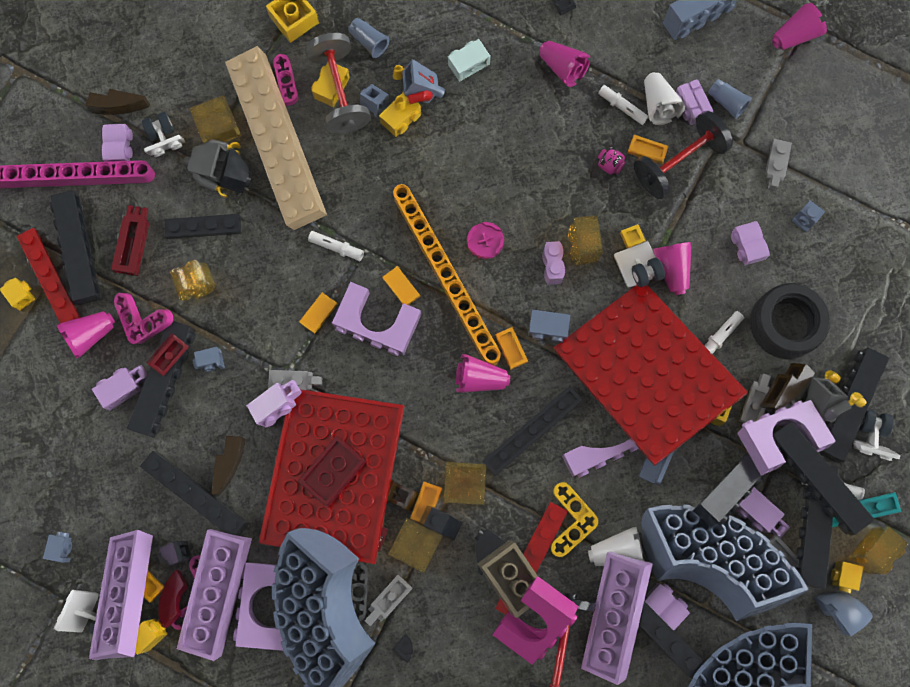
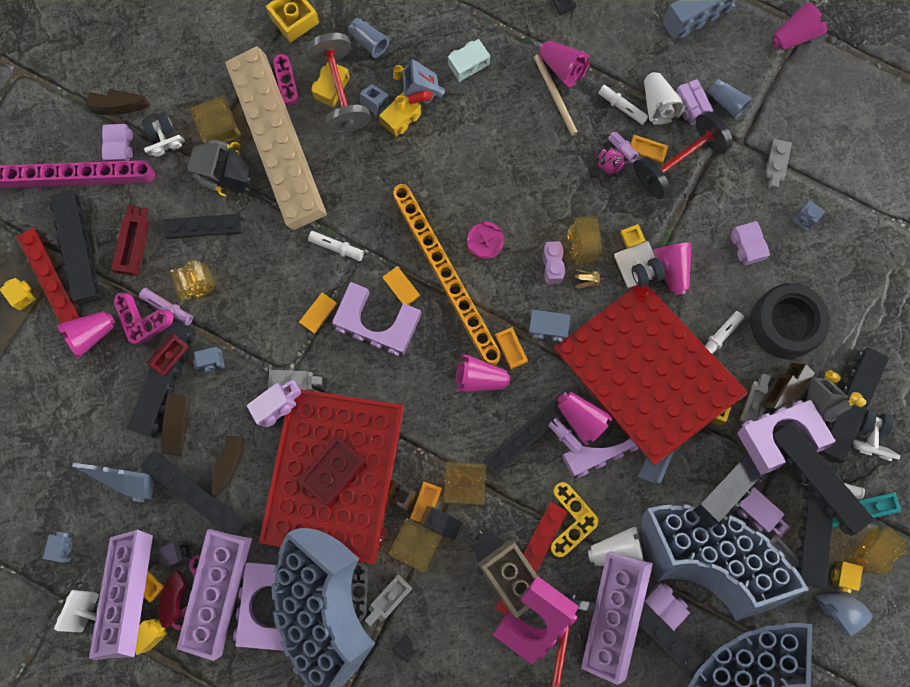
lavender brick [92,365,148,411] -> none
none -> sand blue wedge [72,462,156,503]
none -> lavender pin [139,288,193,325]
none -> dark brown slope [161,393,191,456]
none -> tan piece [534,54,578,136]
none -> lavender axle [548,418,582,453]
none -> dark pink cone [557,392,612,445]
none -> pearl gold piece [575,269,604,289]
none -> lavender axle [608,132,639,163]

